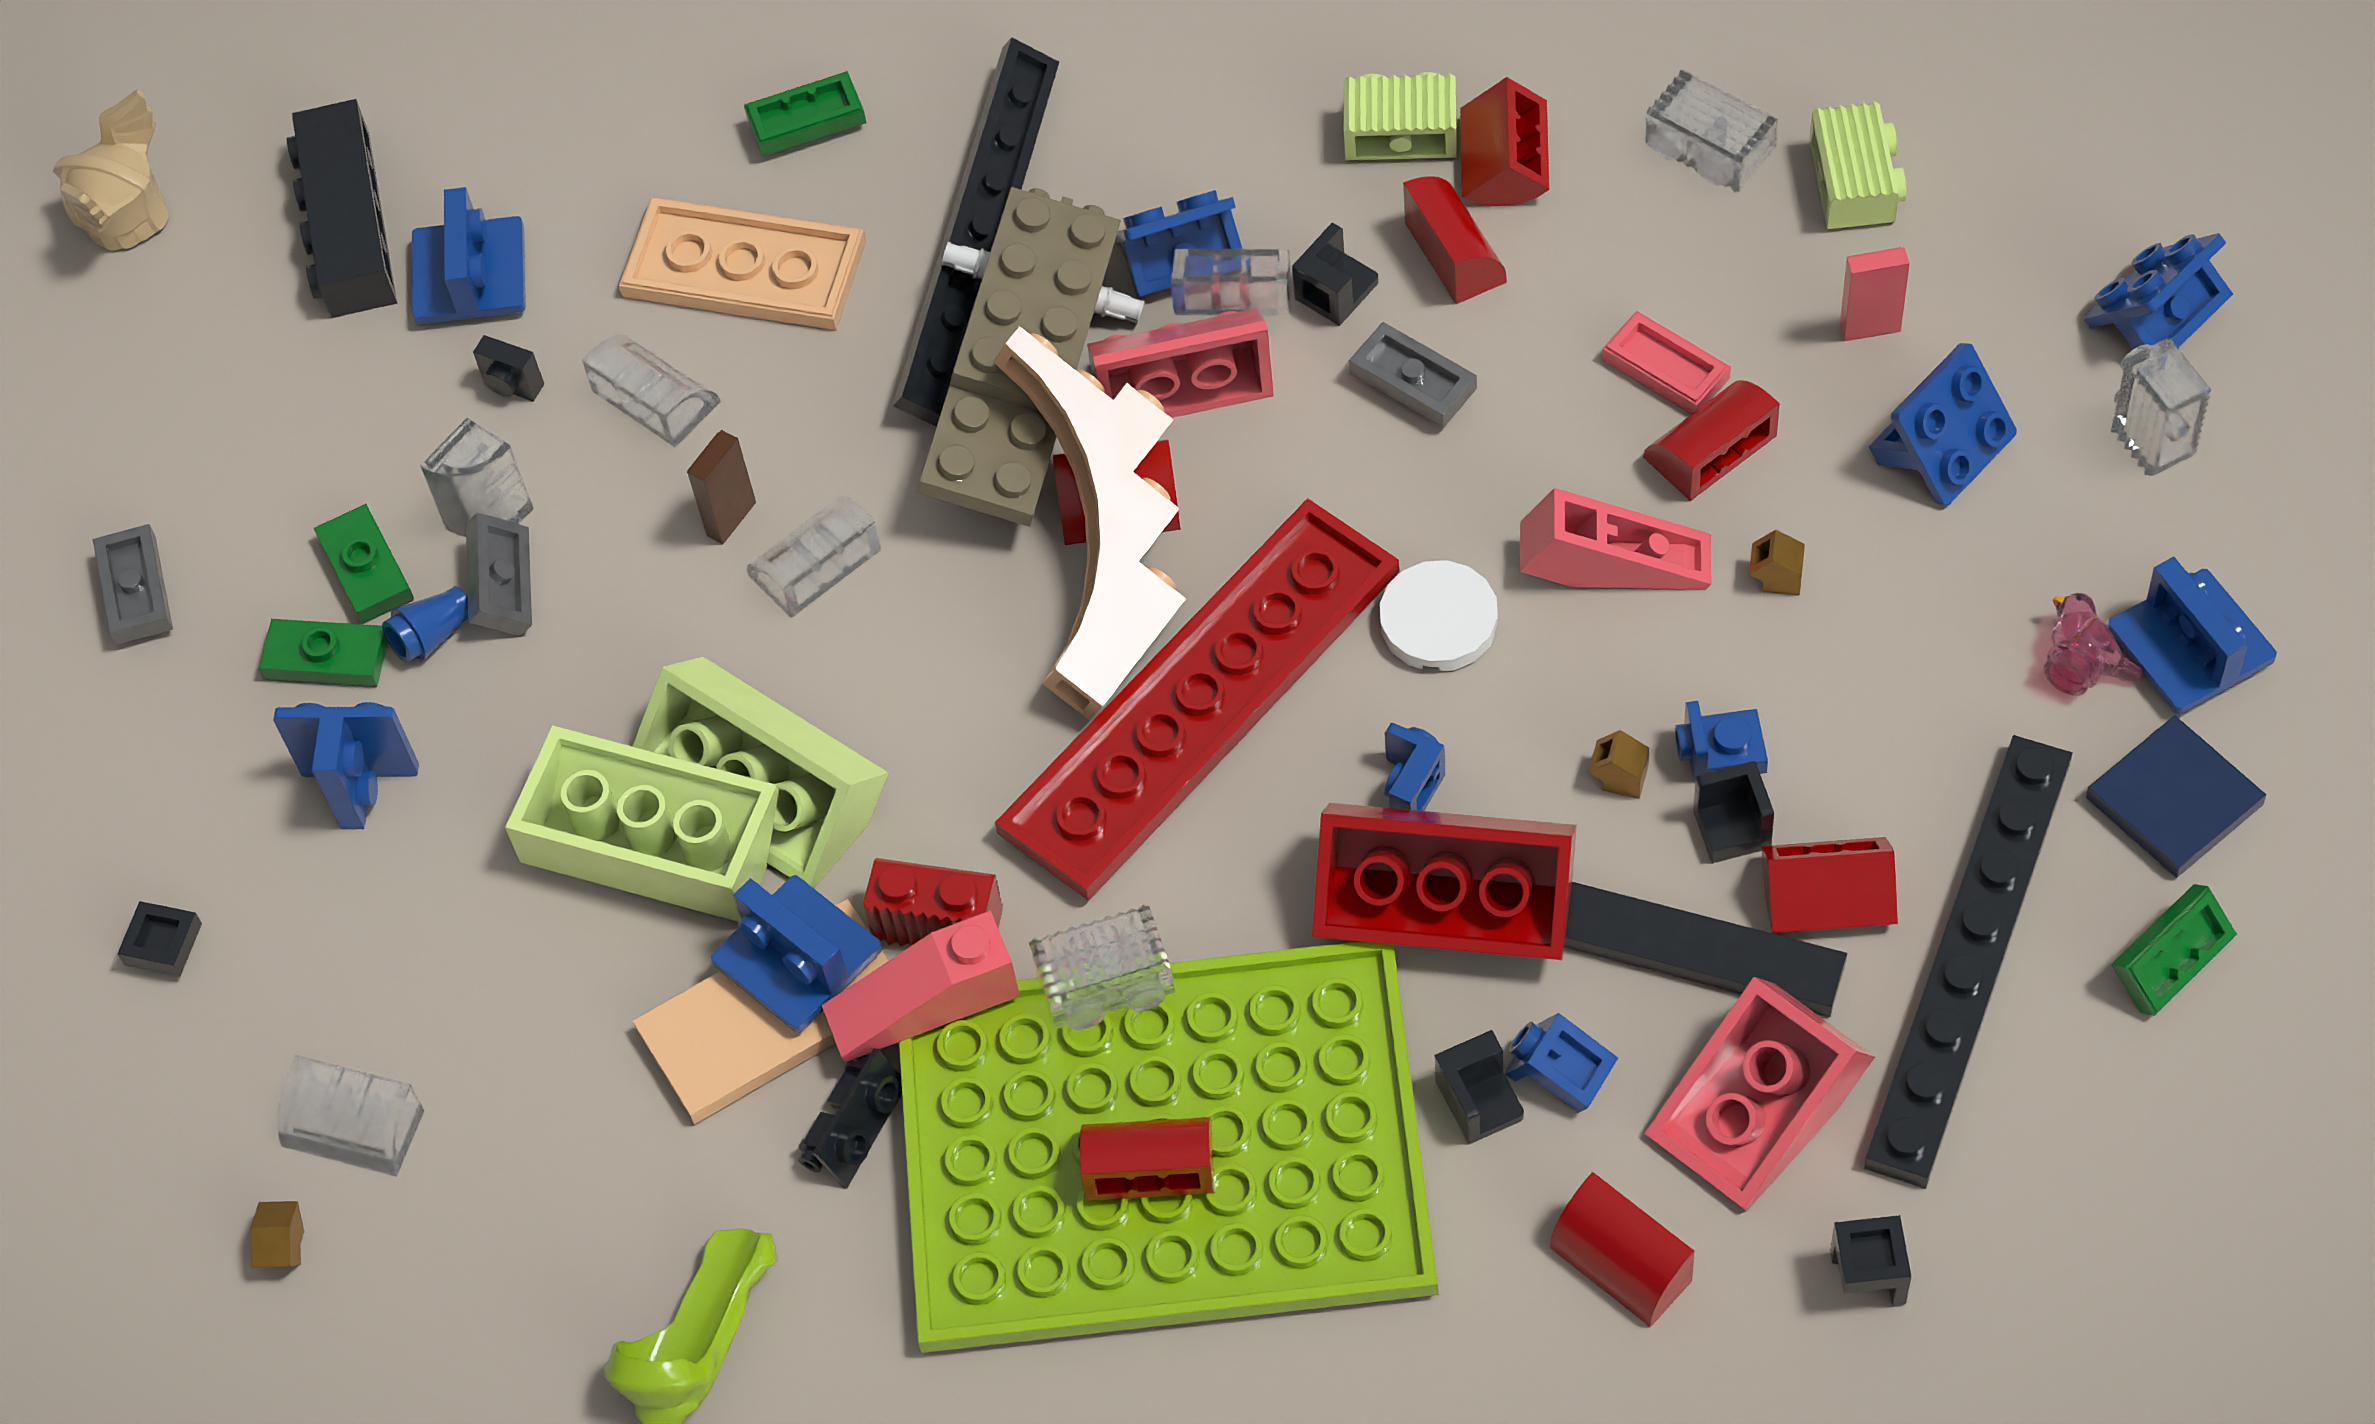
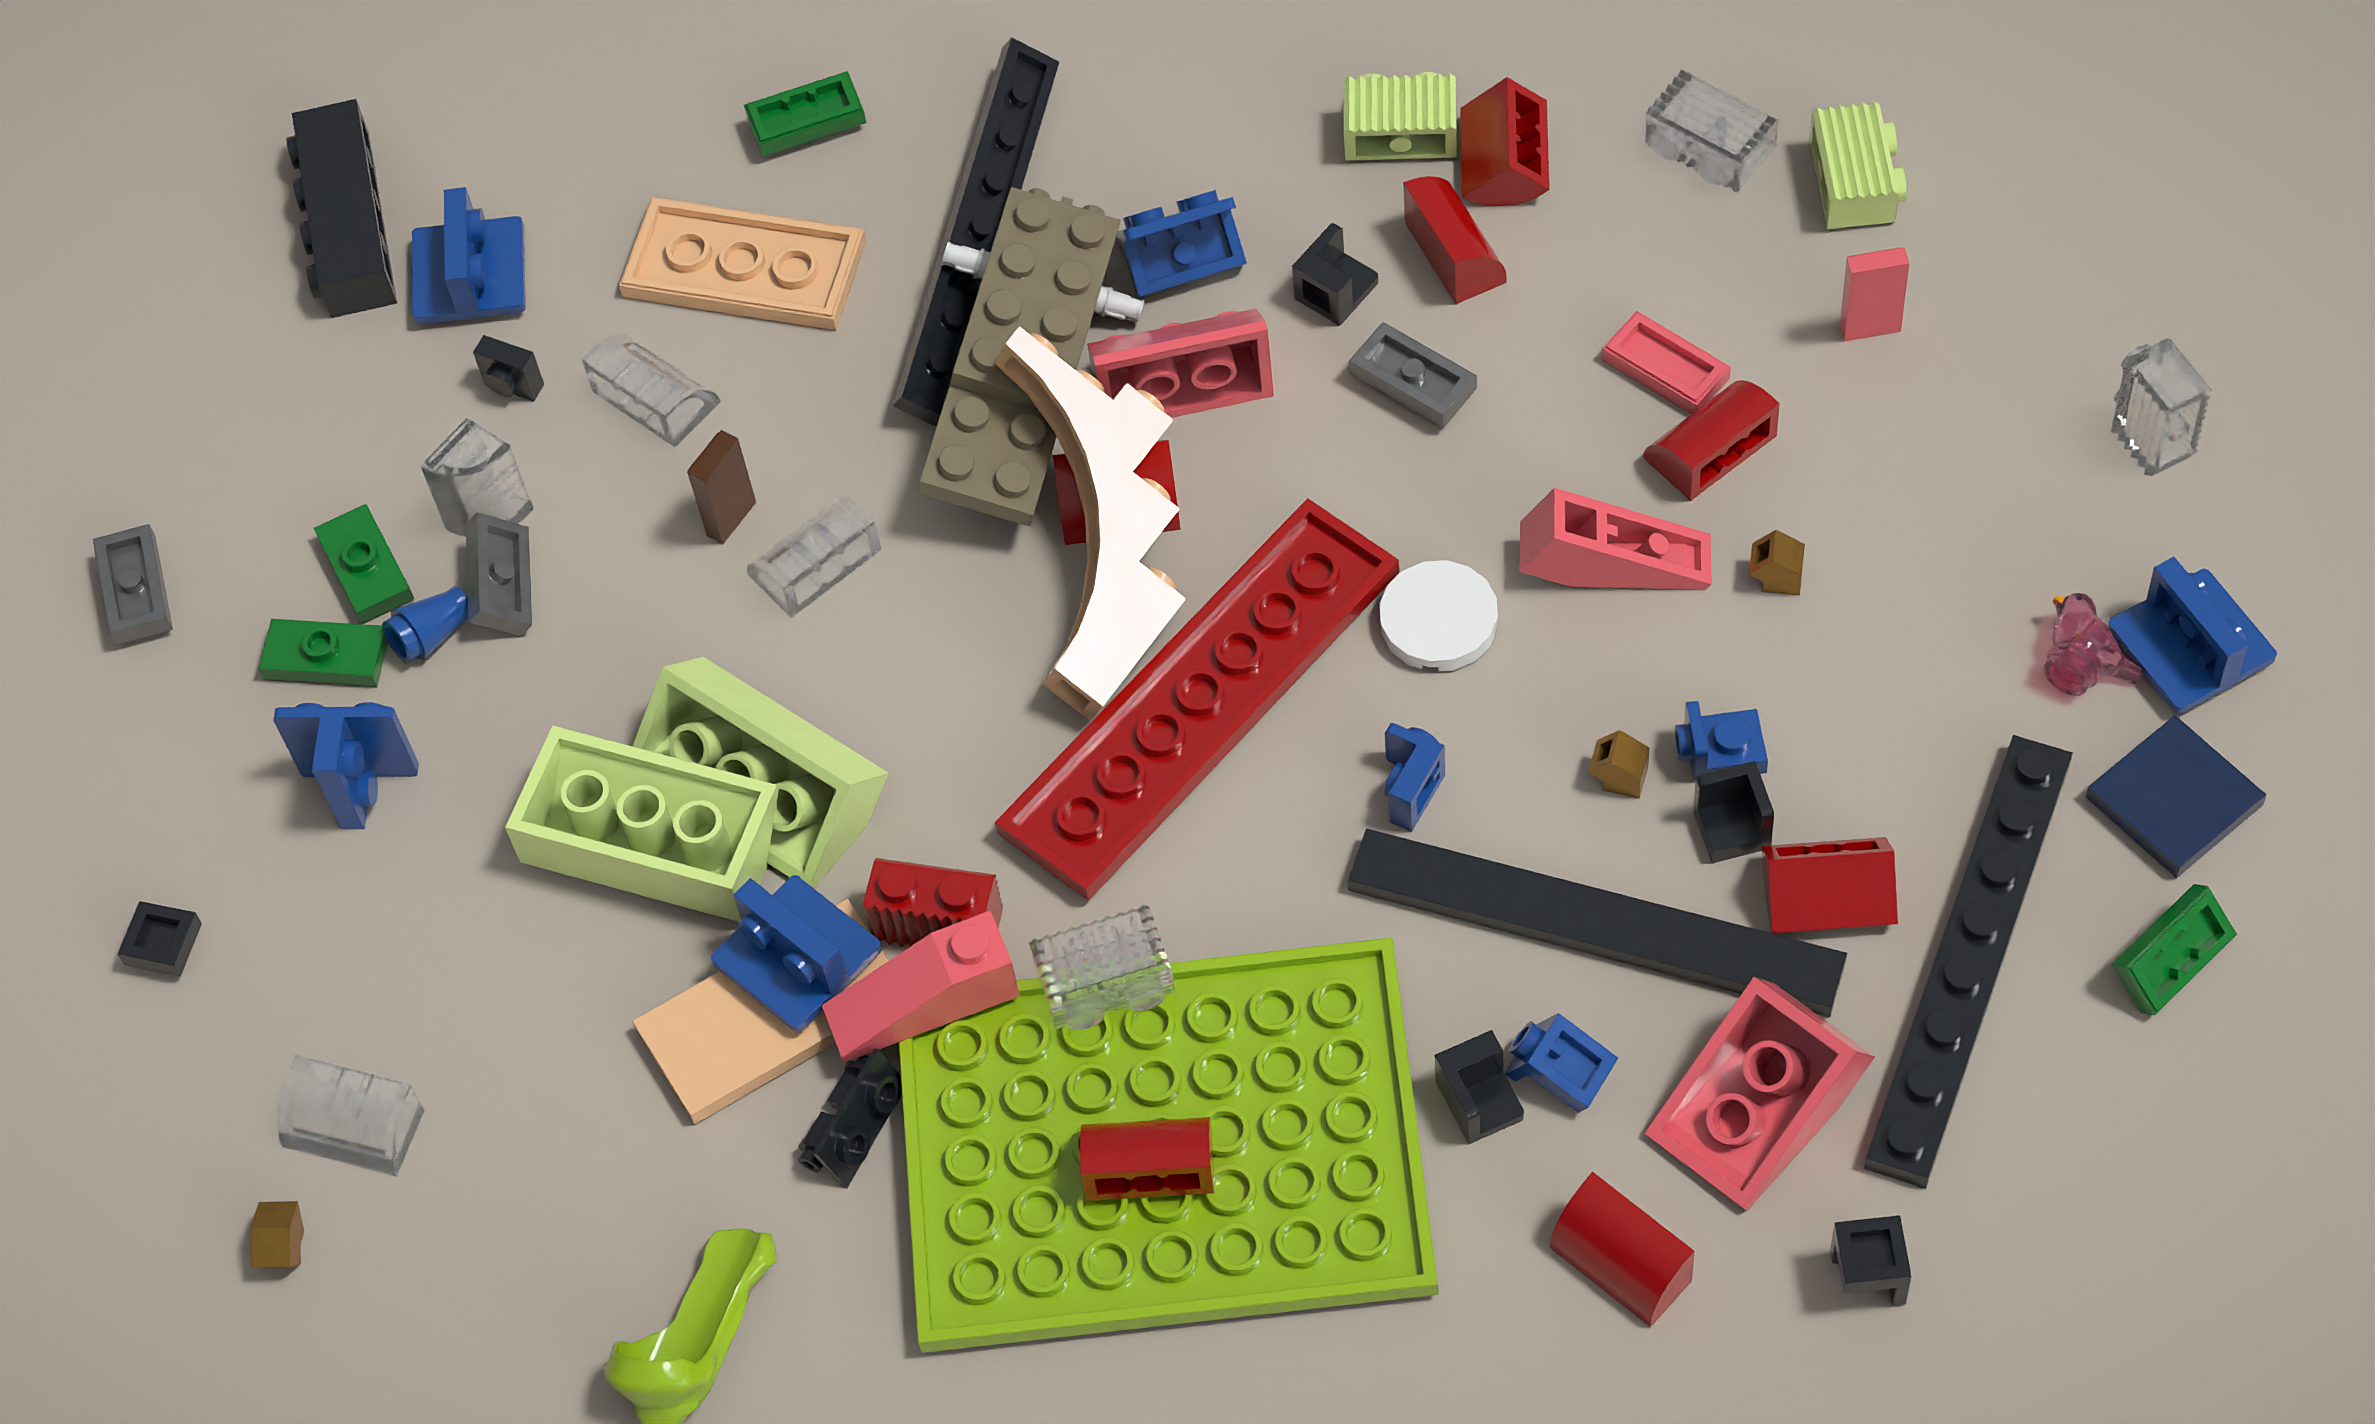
tan helmet [53,89,169,251] -> none
clear brick [1171,249,1292,316] -> none
red slope [1312,803,1577,960] -> none
blue bracket [1868,343,2017,506] -> none
blue bracket [2083,233,2233,368] -> none

